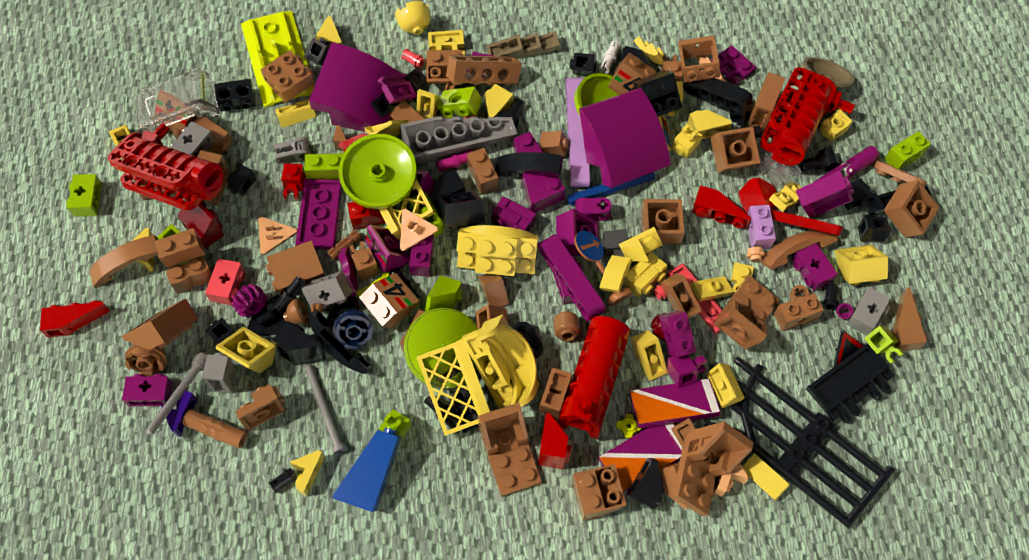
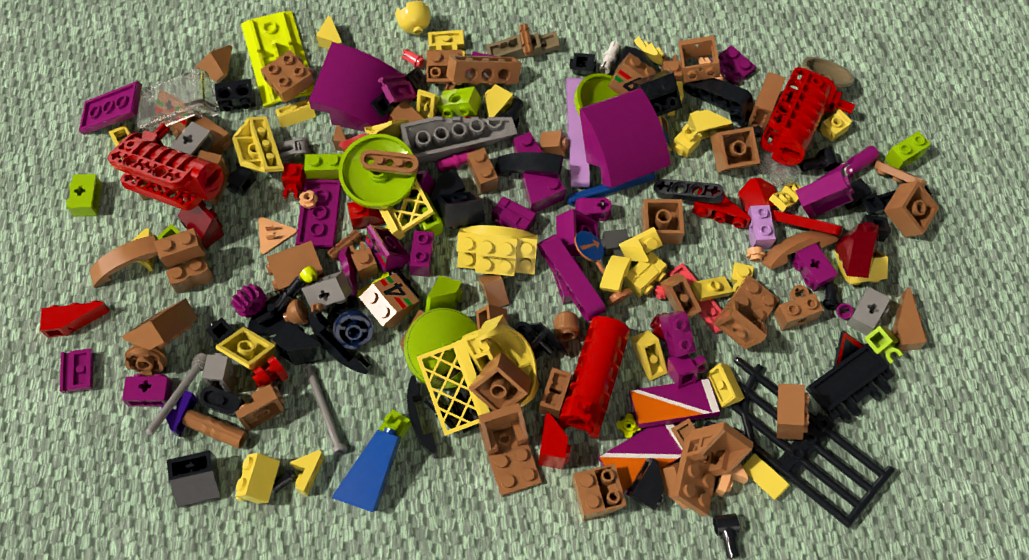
coral brick [205,258,246,305] -> none
black brick [304,37,331,66] -> none
light nougat piece [400,209,438,251] -> none
none -> magenta plate [59,348,94,393]
none -> magenta tile [79,81,142,135]
none -> black slope [167,450,221,508]
none -> medium nougat slope [195,45,233,83]
none -> black brick [199,386,246,418]
none -> light yellow wedge [232,116,284,173]
none -> light yellow brick [235,453,280,504]
none -> red brick [252,356,289,387]
none -> light nougat plate [299,190,318,209]
none -> neon yellow hinge [300,266,318,283]
none -> medium nougat plate [360,150,419,175]
none -> black slope [407,375,438,459]
none -> medium nougat slope [469,352,532,411]
none -> medium nougat axle [519,23,534,56]
none -> black shield [529,322,568,356]
none -> black beam [653,179,725,204]
none -> black pin [713,513,740,559]
none -> medium nougat brick [777,383,809,440]
none -> dark red wedge [835,222,879,278]

